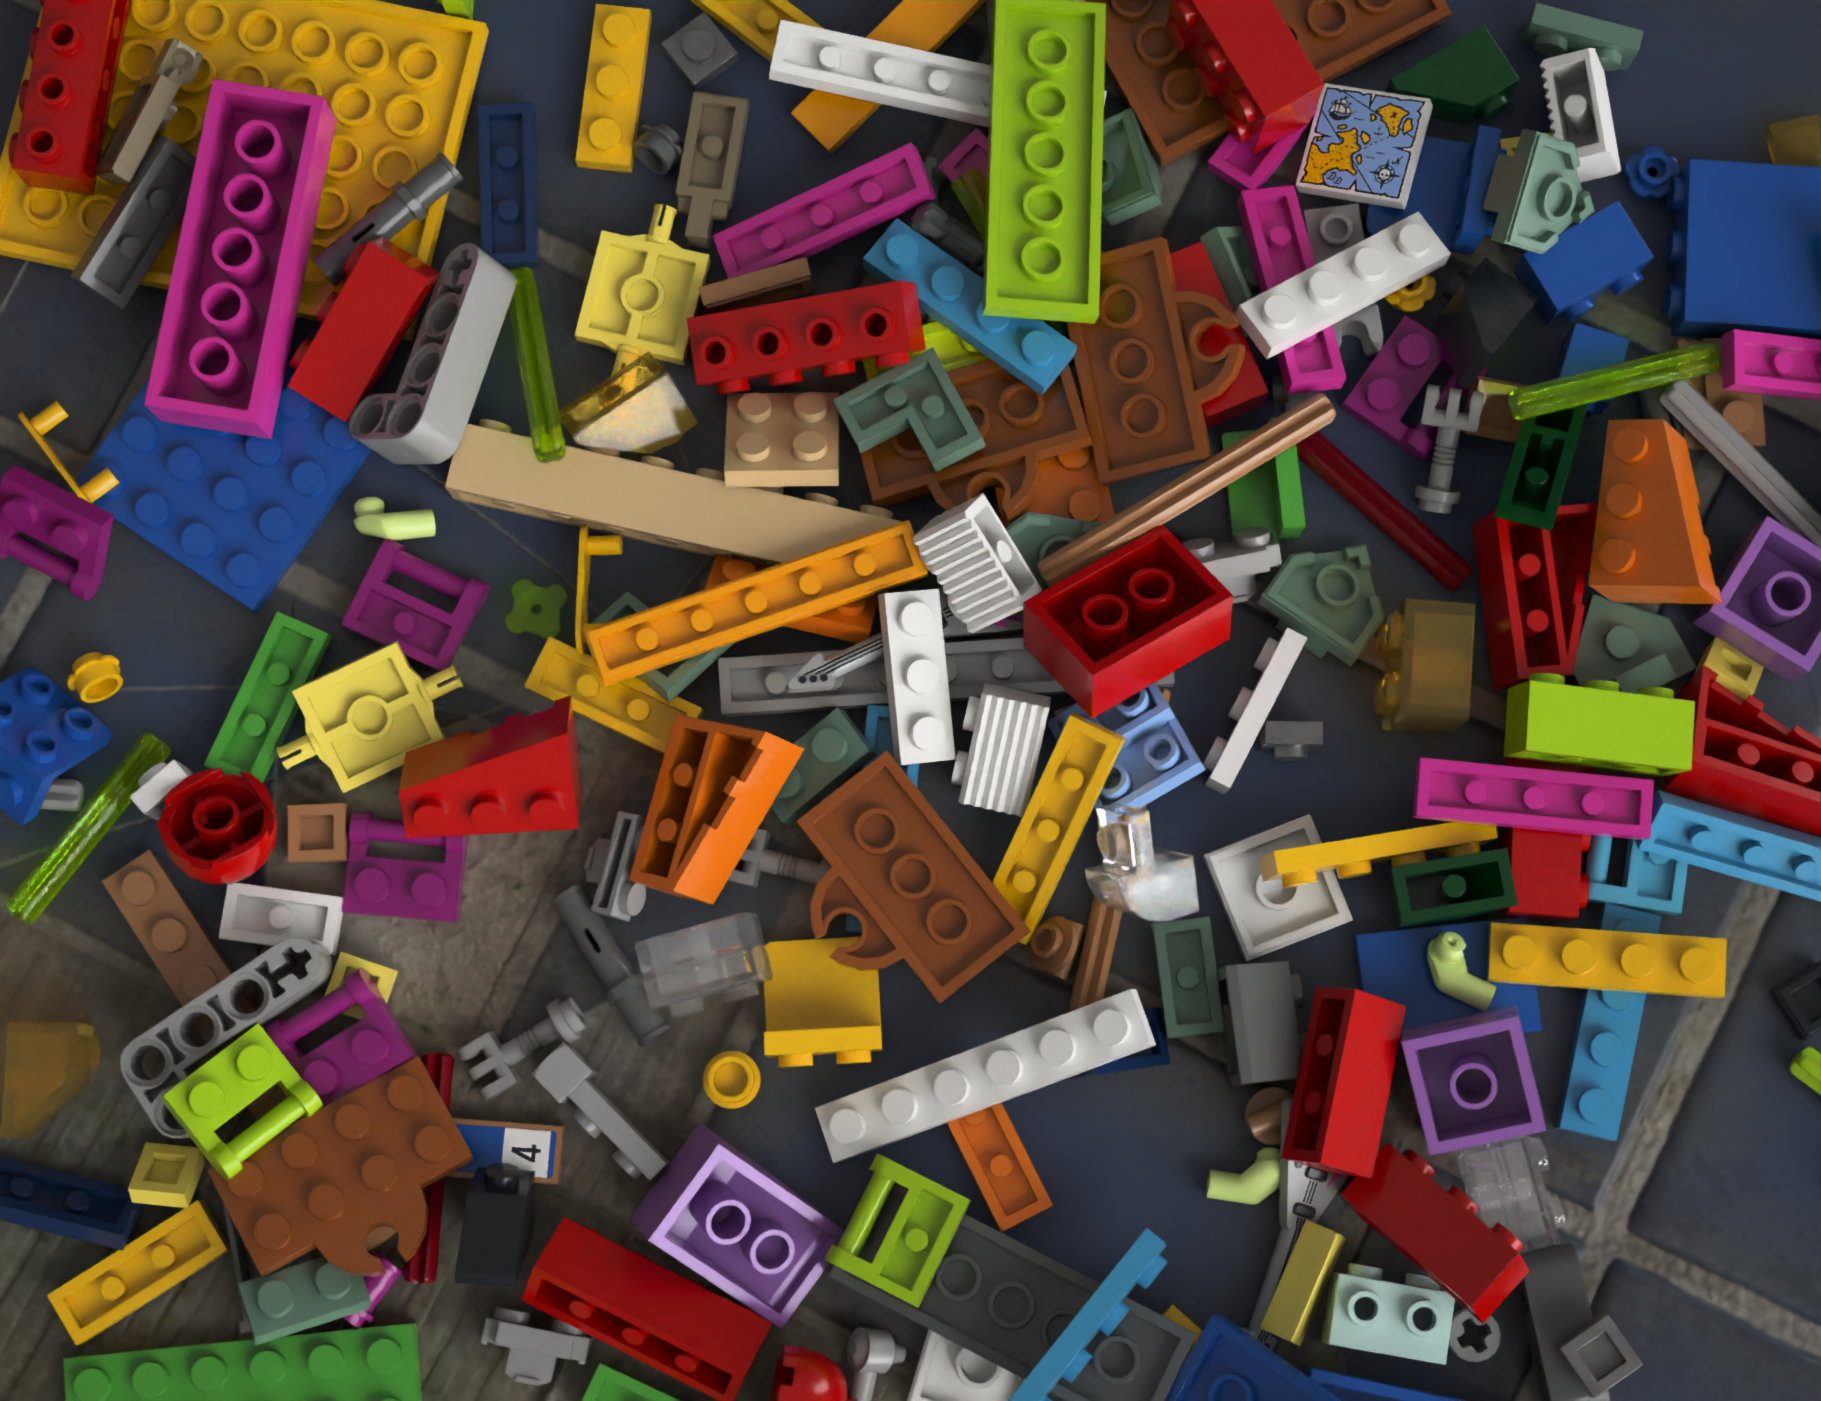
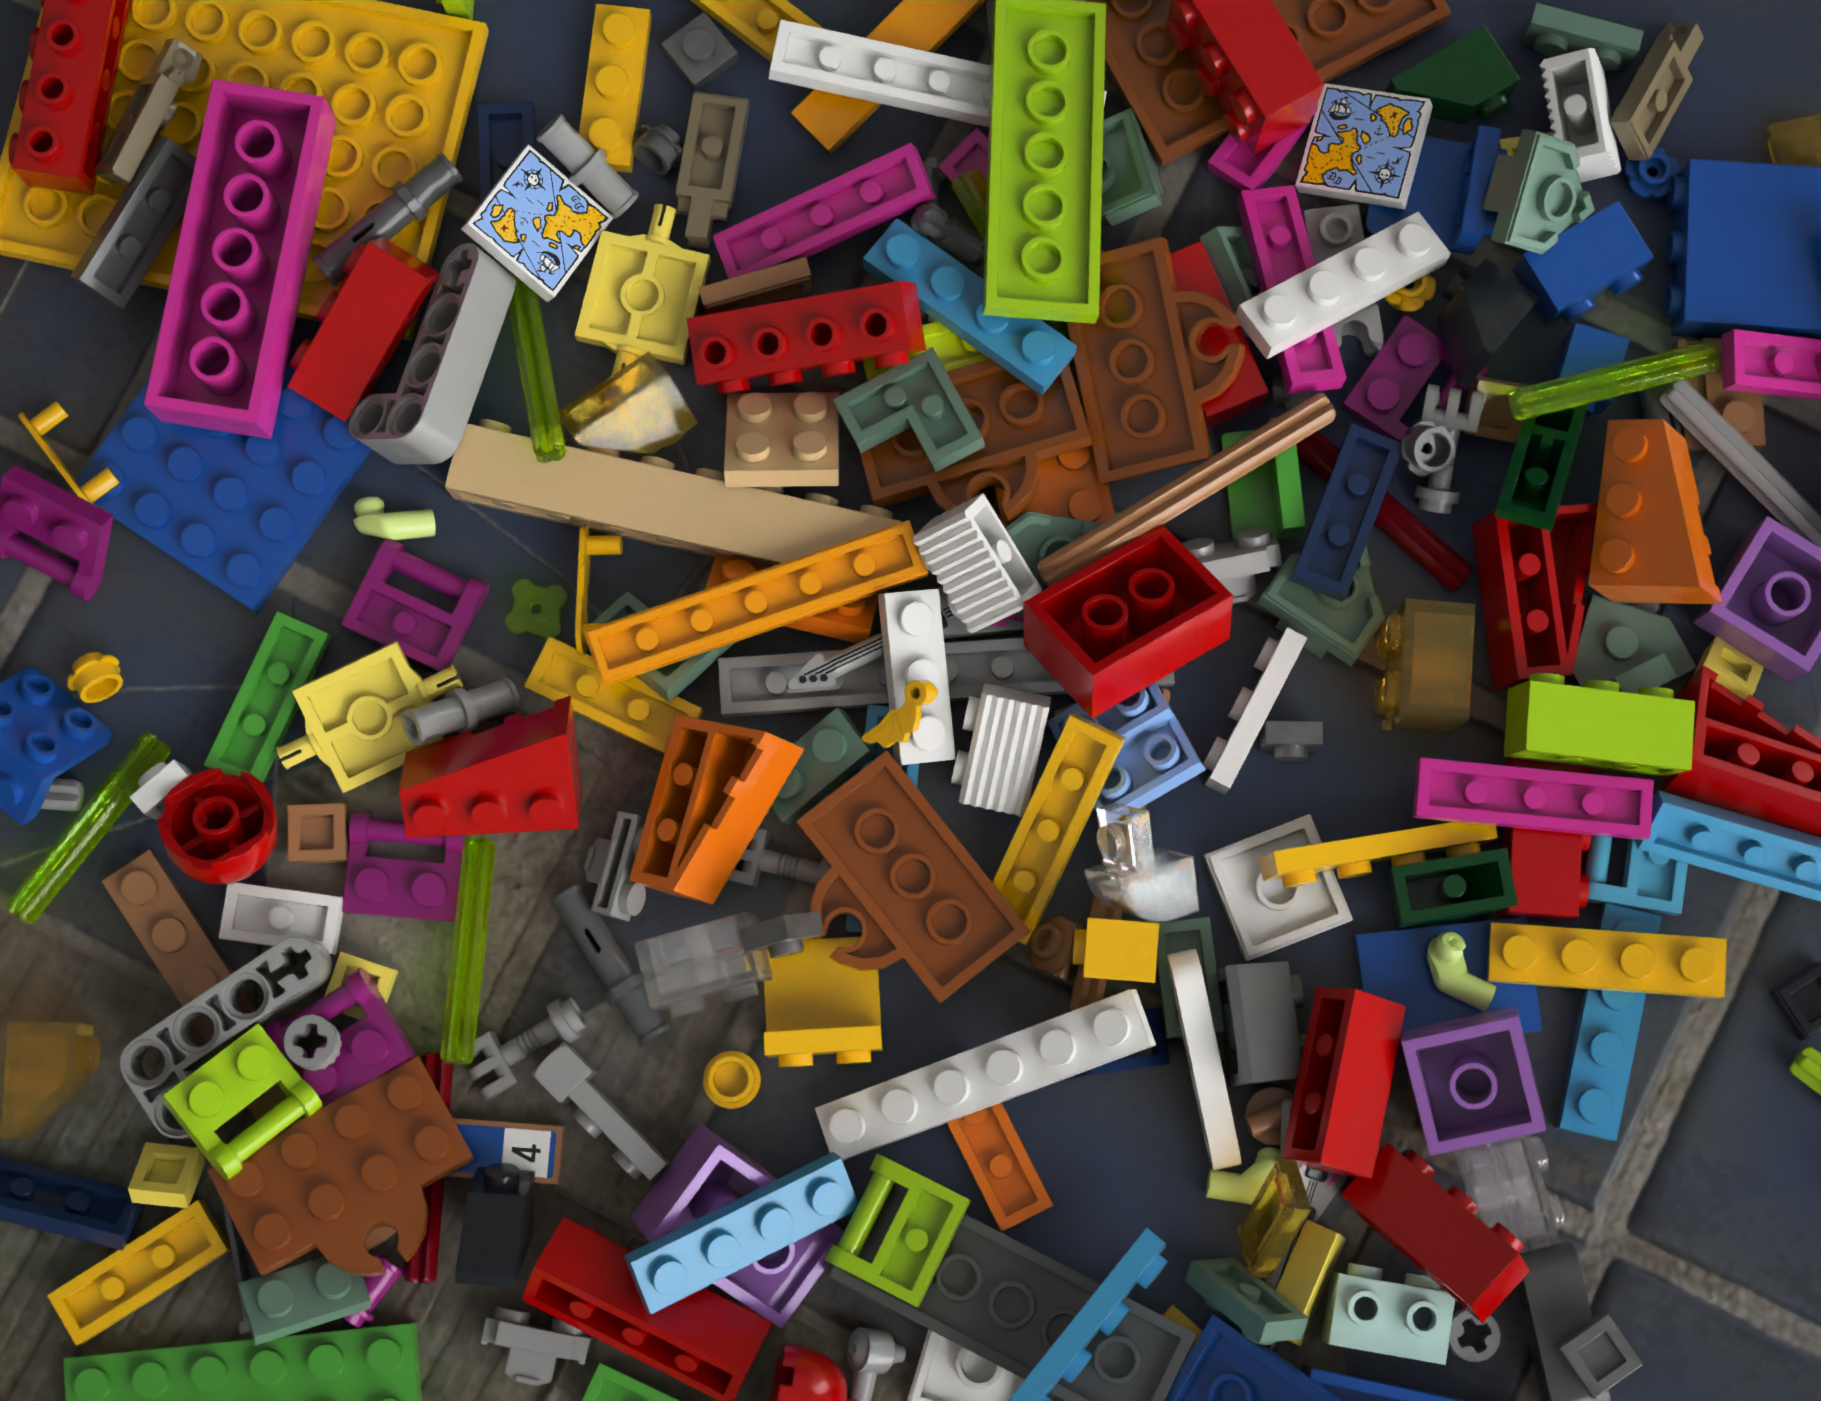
none -> light grey bush [284,1014,342,1071]
none -> light grey pin [402,677,519,746]
none -> clear neon green axle [440,838,496,1065]
none -> tile [461,144,613,302]
none -> light grey pin [536,114,639,219]
none -> plate [624,1152,858,1314]
none -> flat silver plate [739,911,825,959]
none -> yellow piece [862,680,938,748]
none -> yellow brick [1073,918,1159,983]
none -> white beam [1166,949,1241,1171]
none -> sand green plate [1185,1257,1309,1345]
none -> clear yellow tile [1237,1160,1311,1278]
none -> dark blue plate [1289,423,1401,602]
none -> dark grey plate [1400,420,1456,476]
none -> dark tan hinge [1610,22,1704,161]

